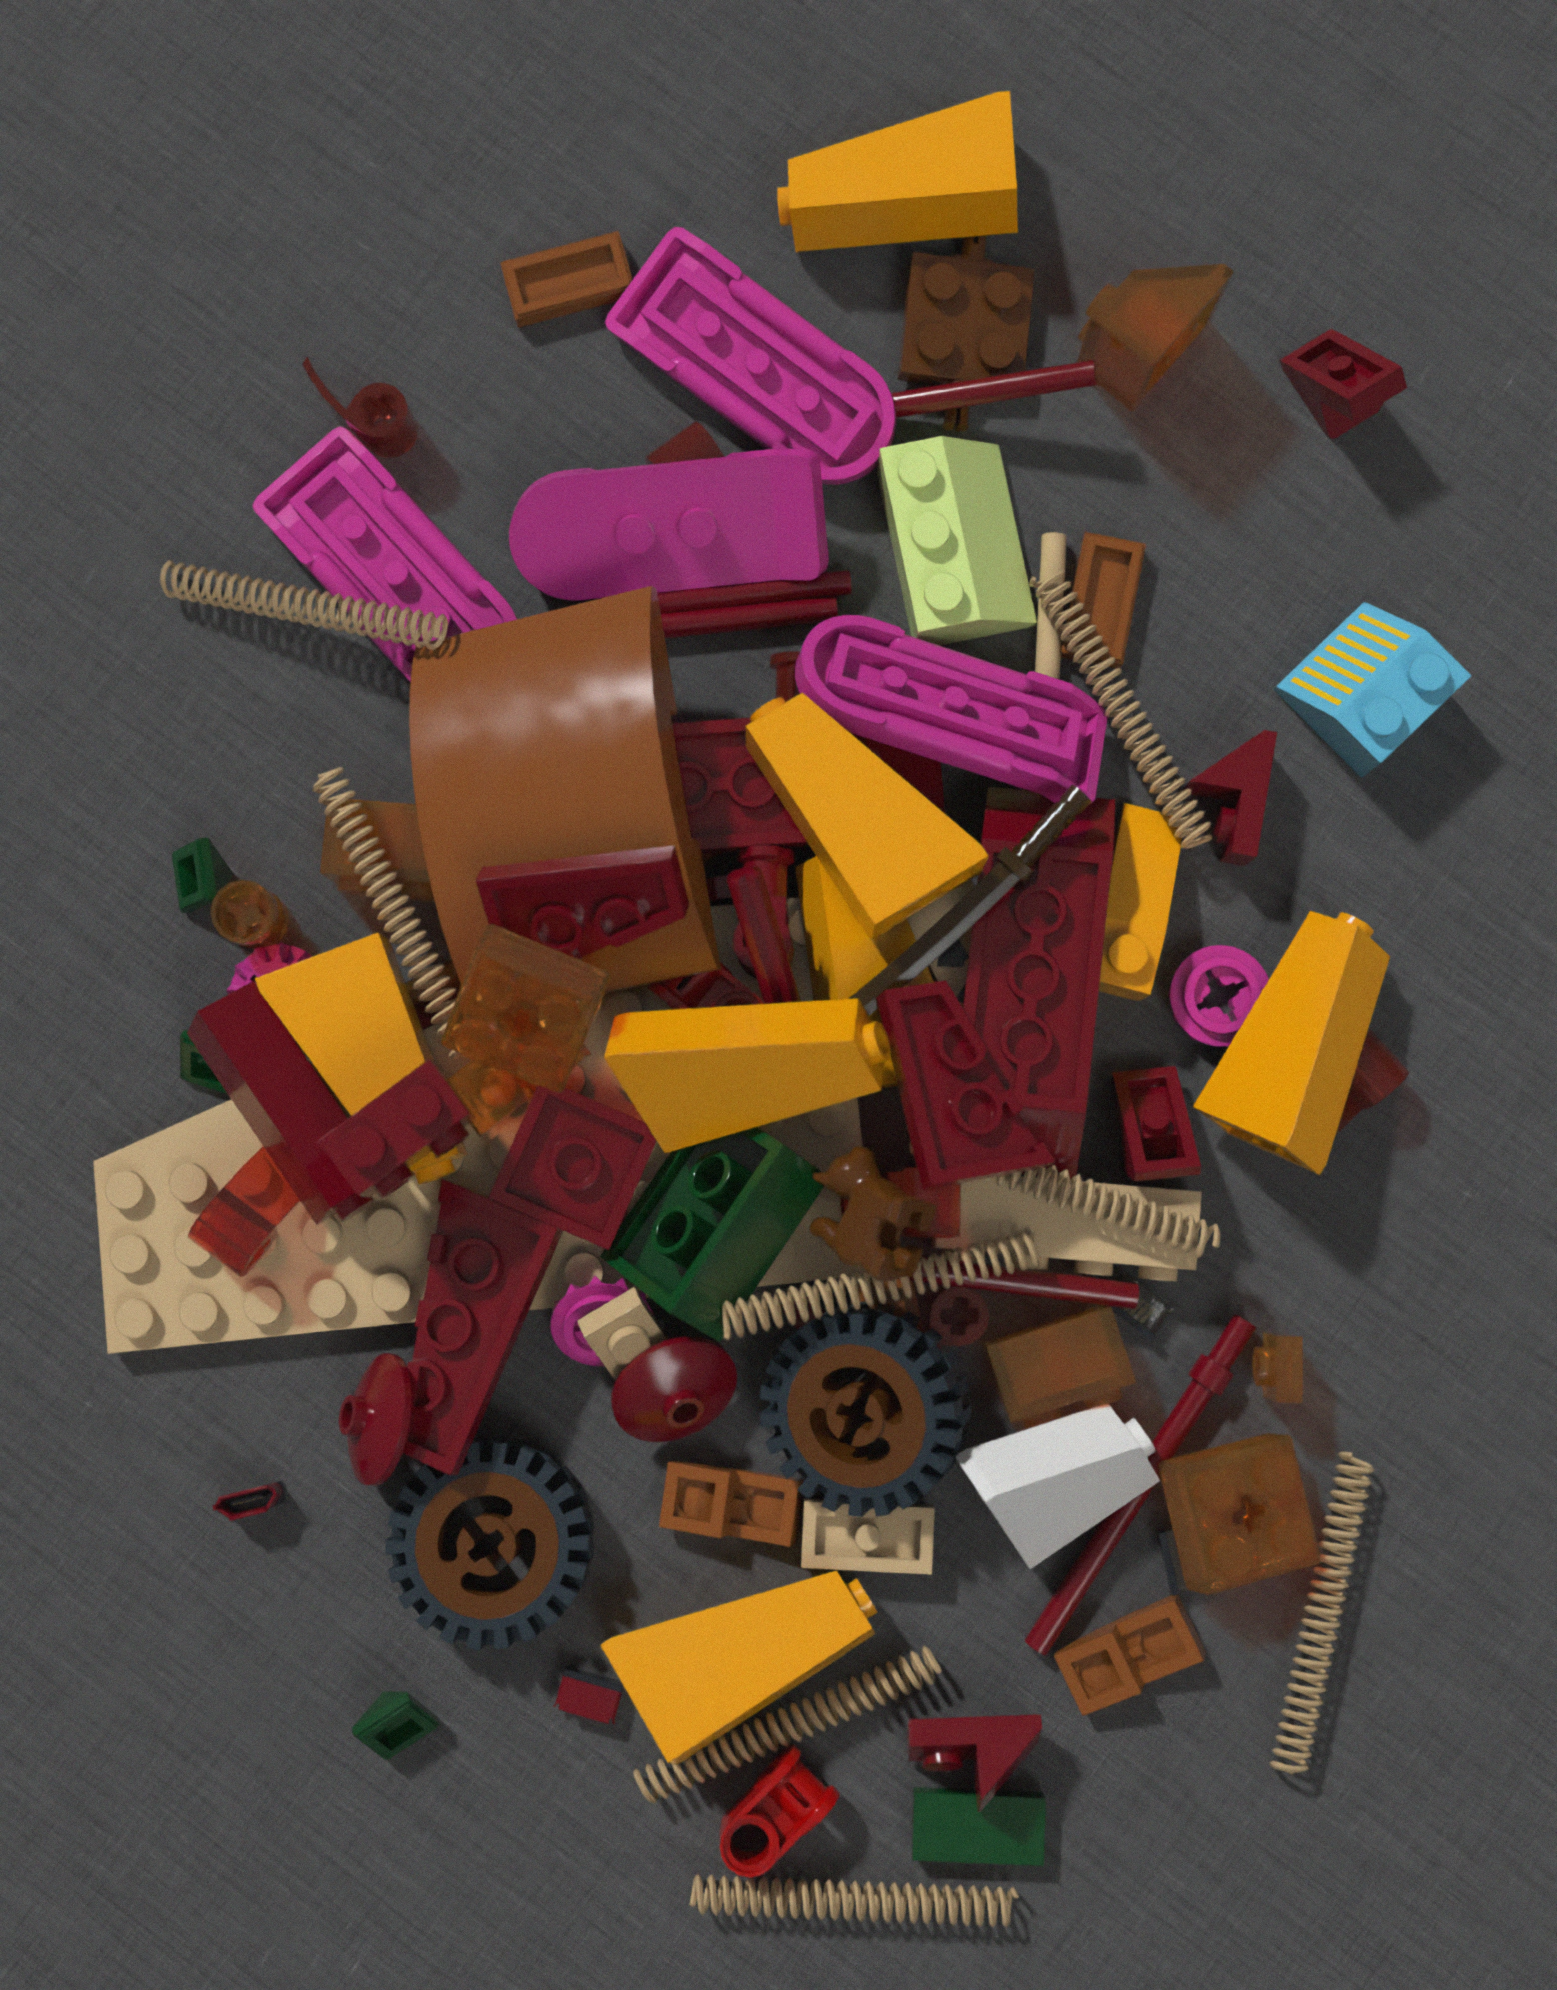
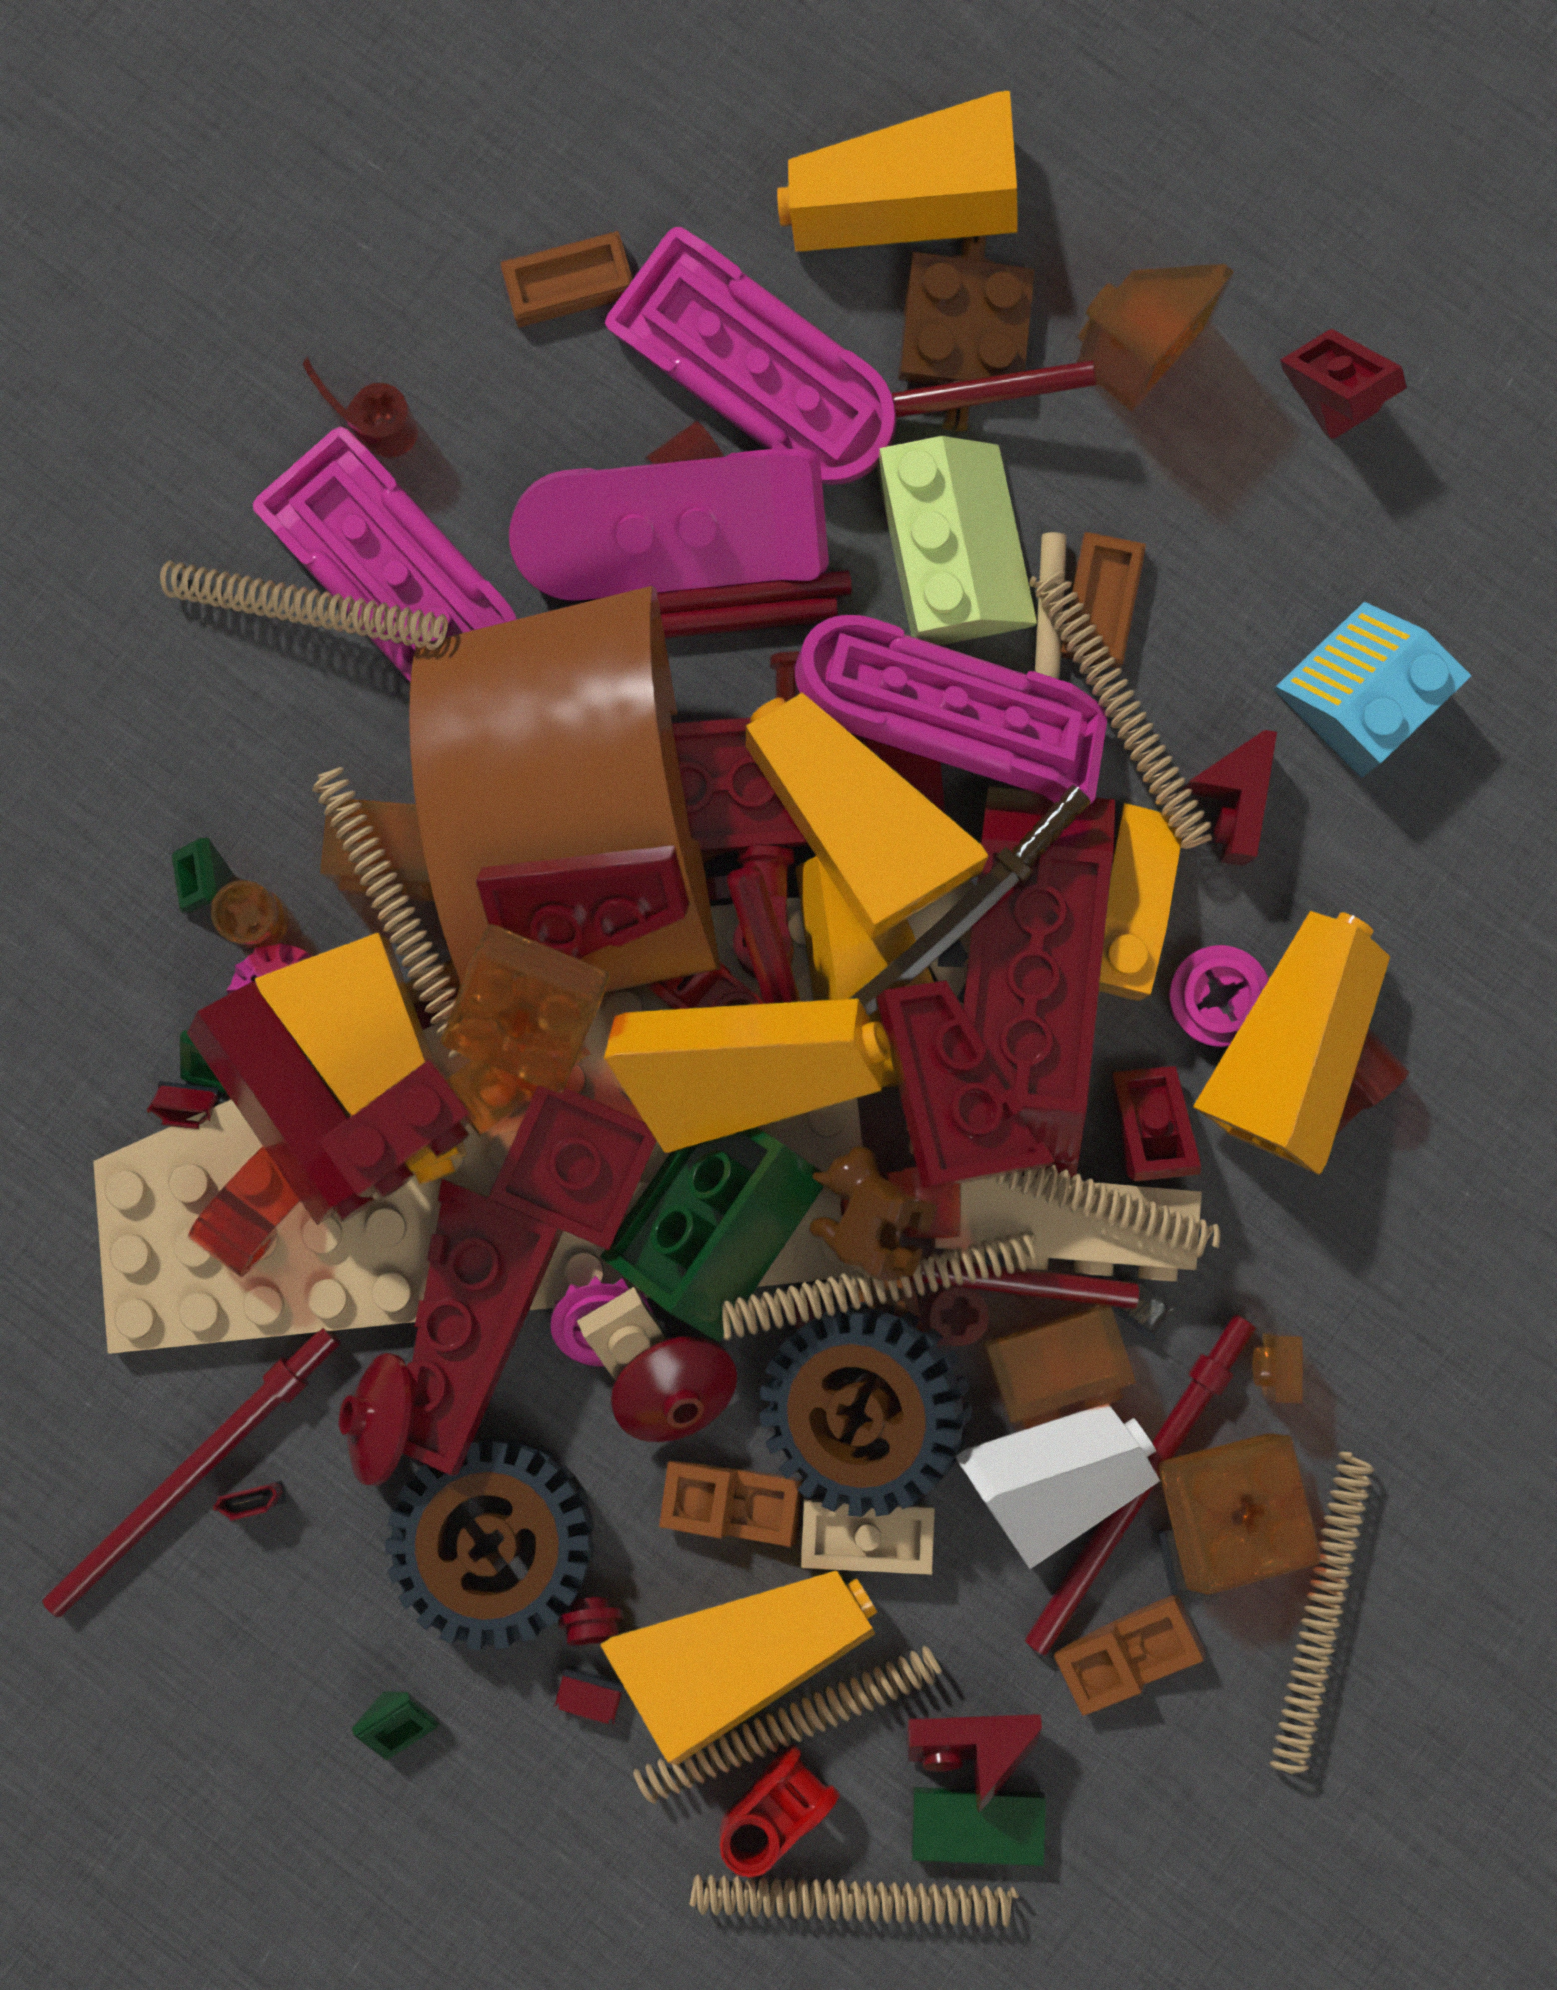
none -> dark red bar [42,1328,341,1618]
none -> dark red piece [147,1081,220,1129]
none -> dark red plate [558,1597,624,1646]

